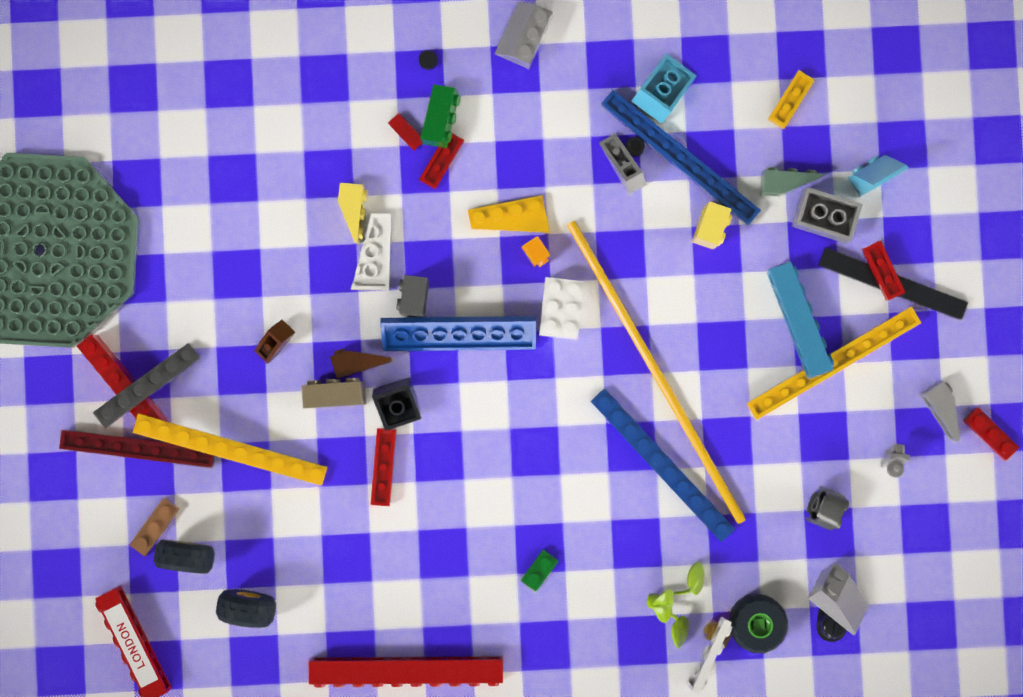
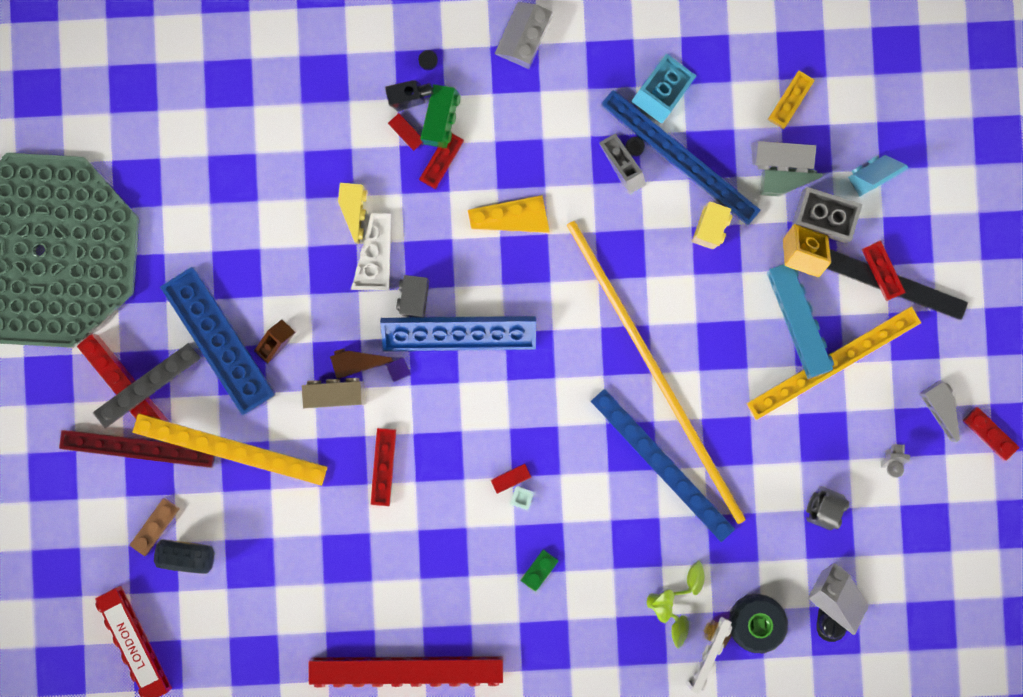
black wheel [216,589,276,628] -> none
black slope [372,377,422,431] -> none
light orange brick [521,236,550,267] -> none
white brick [539,277,584,340] -> none
none -> blue plate [160,266,276,416]
none -> black torso [385,80,433,112]
none -> dark purple tile [386,357,411,382]
none -> red piece [490,464,532,494]
none -> light aqua plate [510,486,534,510]
none -> light grey slope [751,141,816,173]
none -> yellow brick [783,224,831,277]

